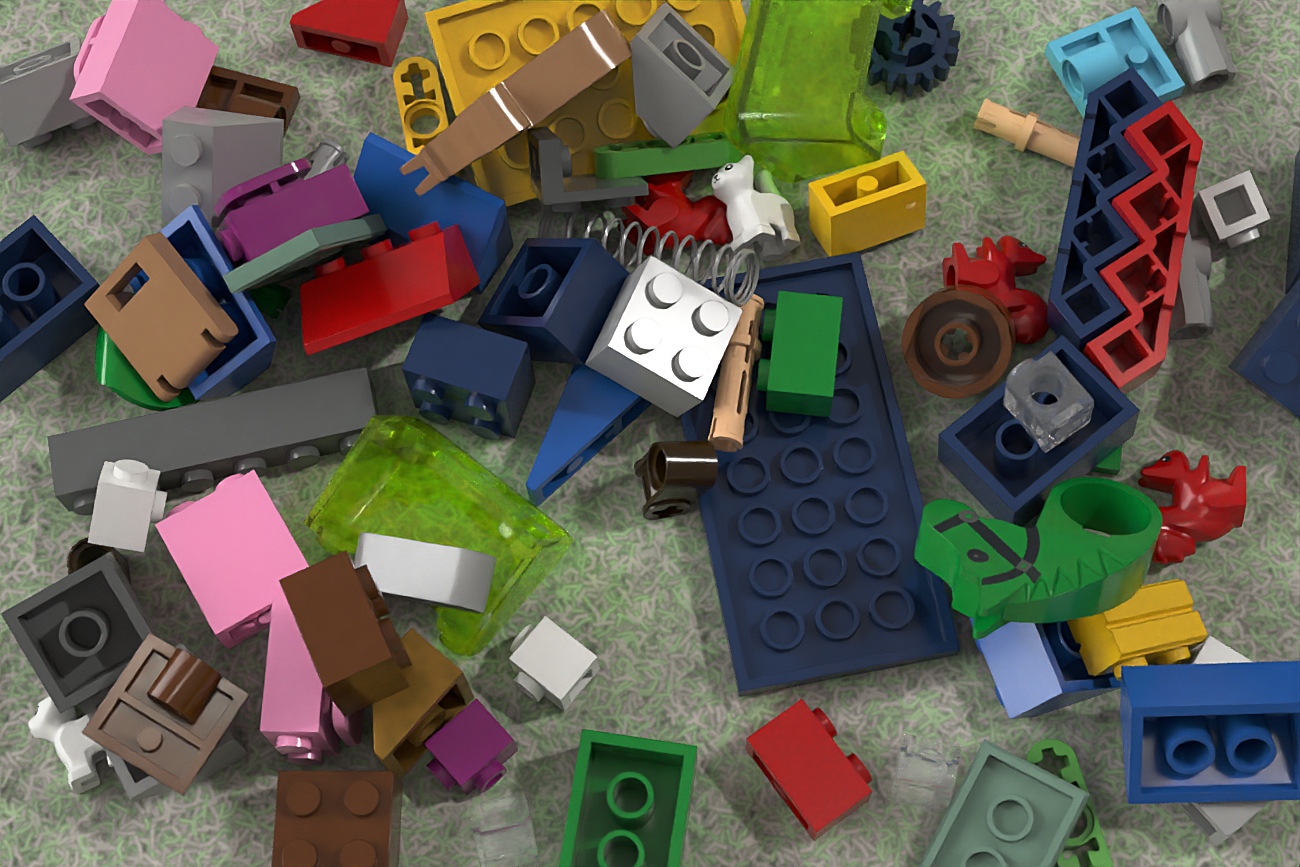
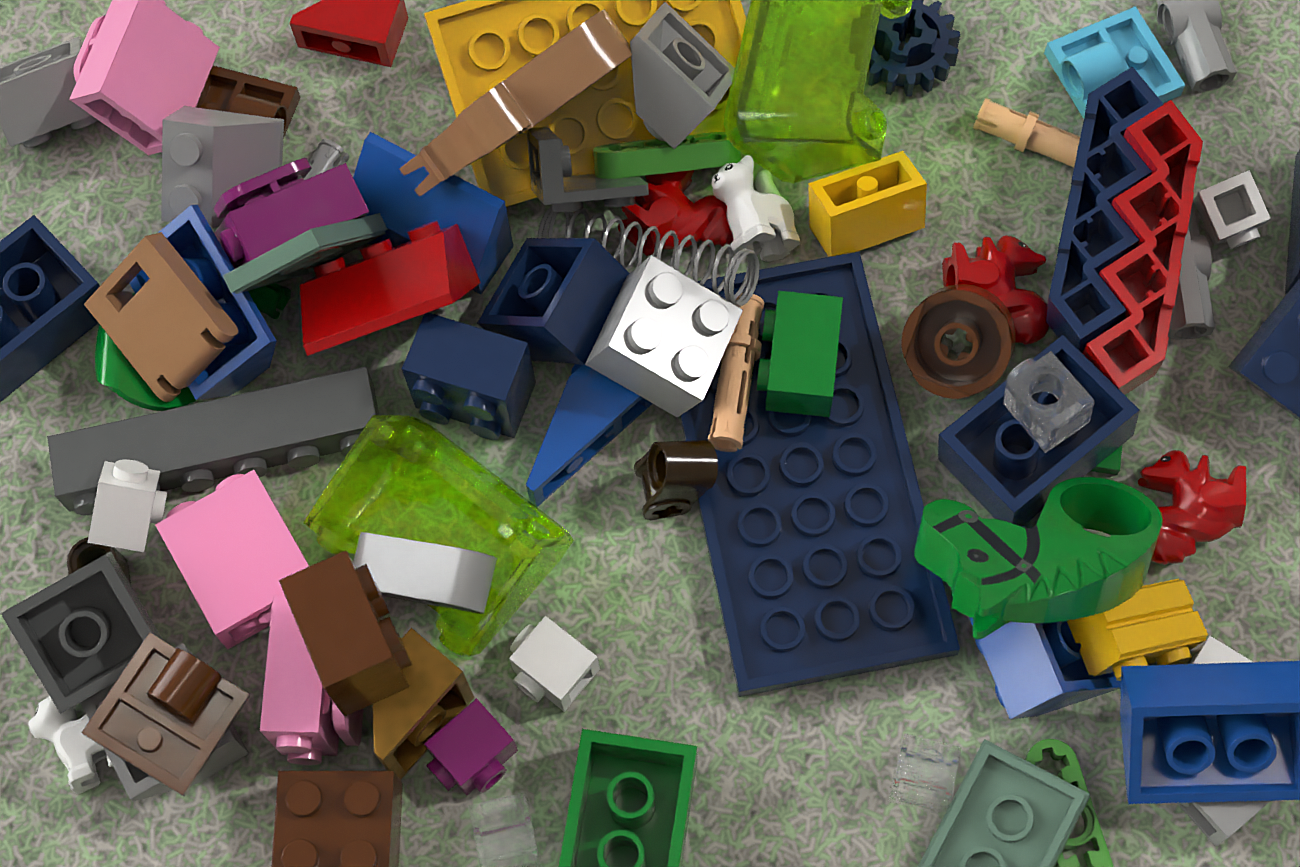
yellow beam [393,56,458,176] -> none
red brick [746,699,872,841] -> none

